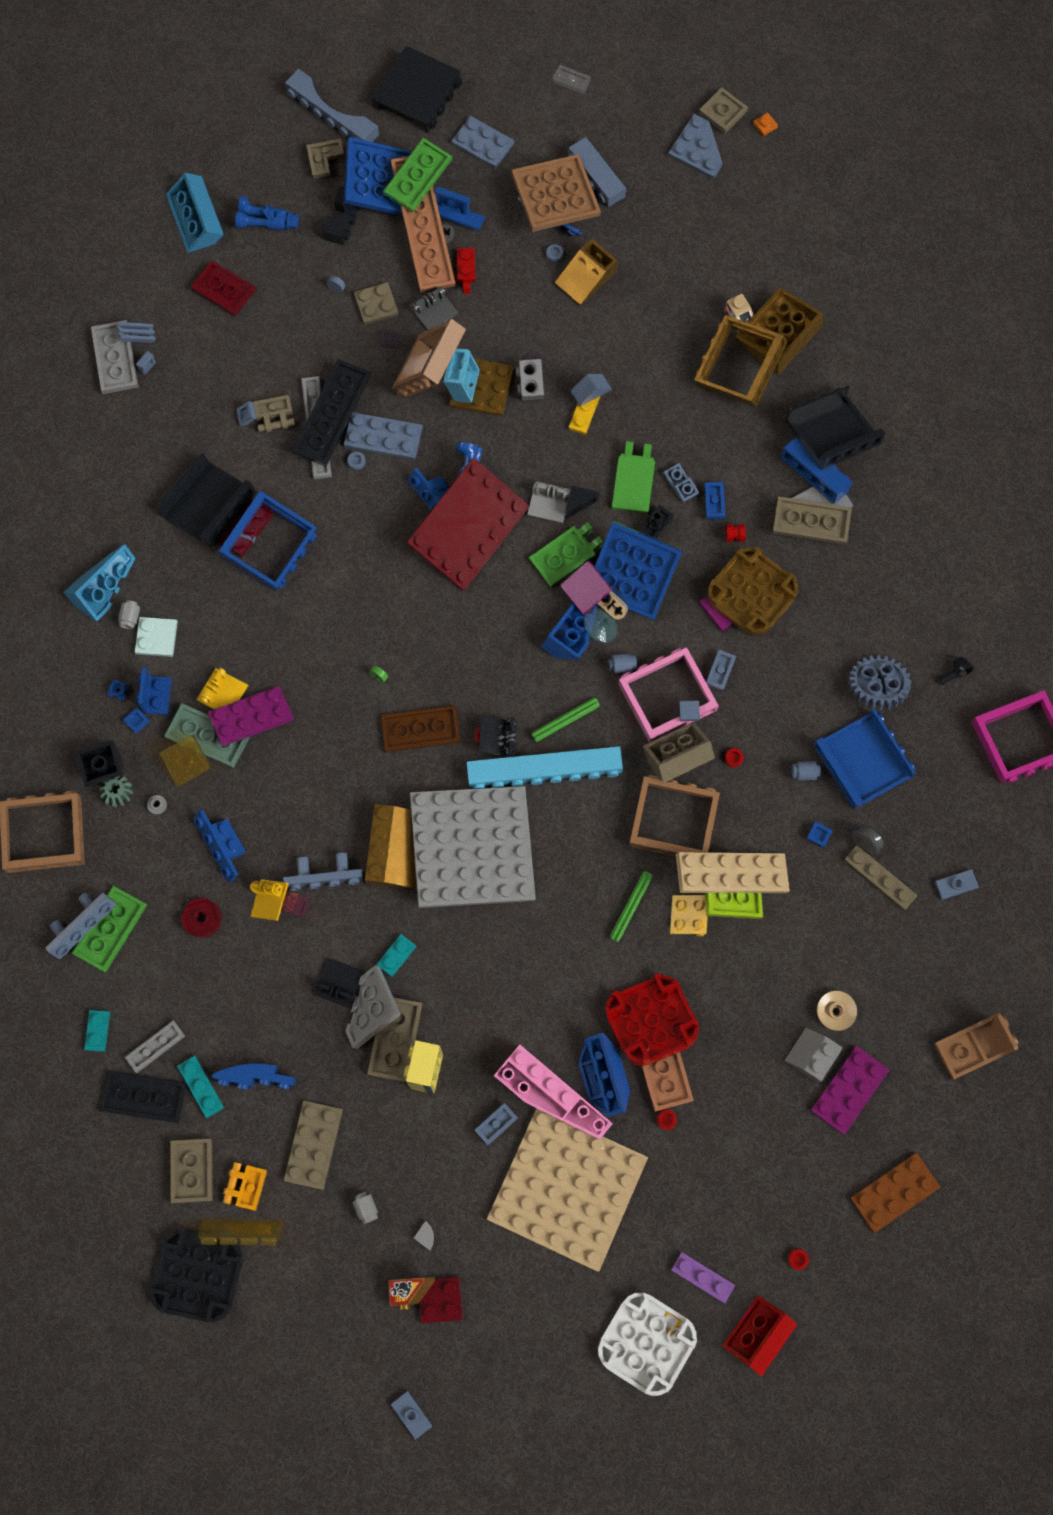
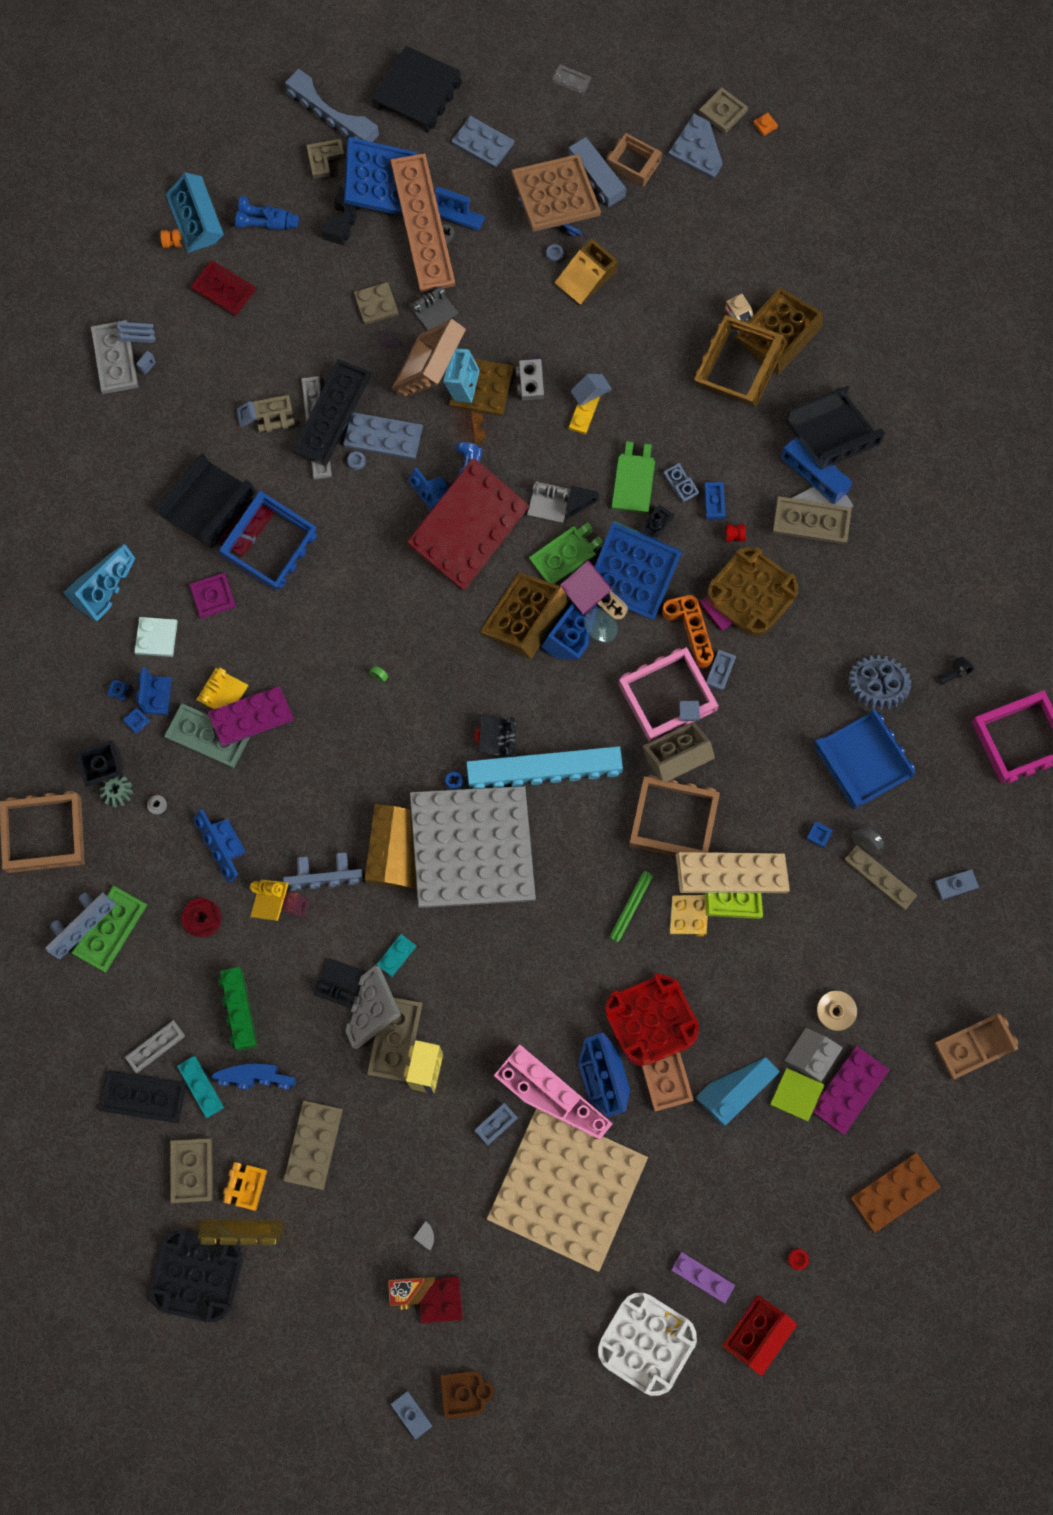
teal plate [84,1010,110,1052] -> none
light grey brick [118,600,140,630] -> none
clear yellow plate [159,734,212,787] -> none
sand blue tile [327,276,345,293] -> none
light grey brick [352,1192,378,1225] -> none
reddish brown tile [380,705,461,753] -> none
bright green tile [383,138,452,213] -> none
red plate [457,248,476,294] -> none
bright green axle [532,697,600,742] -> none
sand blue brick [608,653,637,674] -> none
red plate [657,1109,677,1130] -> none
red tile [724,748,744,768] -> none
sand blue brick [792,761,821,781] -> none
none -> orange wheel [161,229,181,249]
none -> magenta tile [189,572,236,619]
none -> green brick [218,967,258,1052]
none -> reddish brown plate [440,1371,494,1419]
none -> blue bush [445,772,463,790]
none -> clear orange plate [471,409,486,445]
none -> pearl gold slope [480,572,570,659]
none -> medium nougat window [606,133,662,187]
none -> orange beam [662,595,714,669]
none -> dark azure wedge [695,1057,780,1127]
none -> lime tile [770,1068,824,1122]

